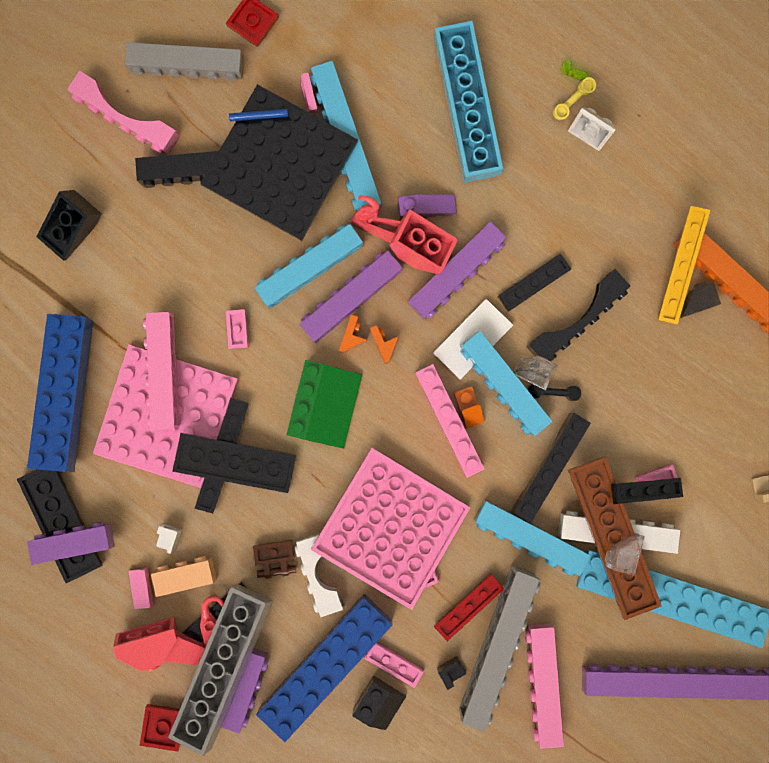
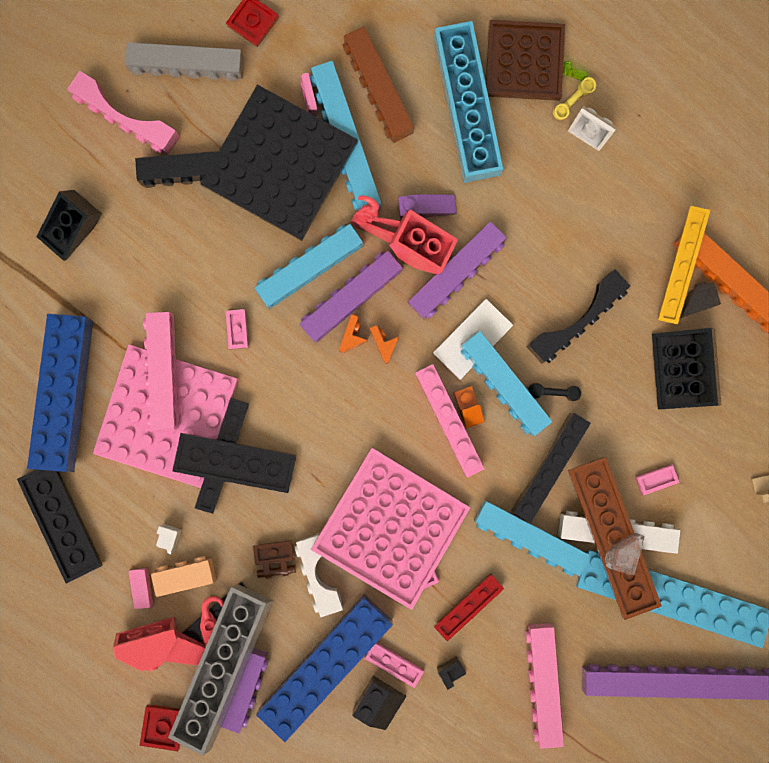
medium lavender brick [27,521,115,565] -> none
blue bar [229,109,288,122] -> none
green slope [286,360,362,449] -> none
light grey brick [459,565,540,732] -> none
black tile [498,254,571,312] -> none
clear slope [512,356,558,390] -> none
black tile [611,478,683,504] -> none
none -> dark orange brick [342,26,414,143]
none -> reddish brown plate [486,20,565,101]
none -> black slope [652,328,721,410]

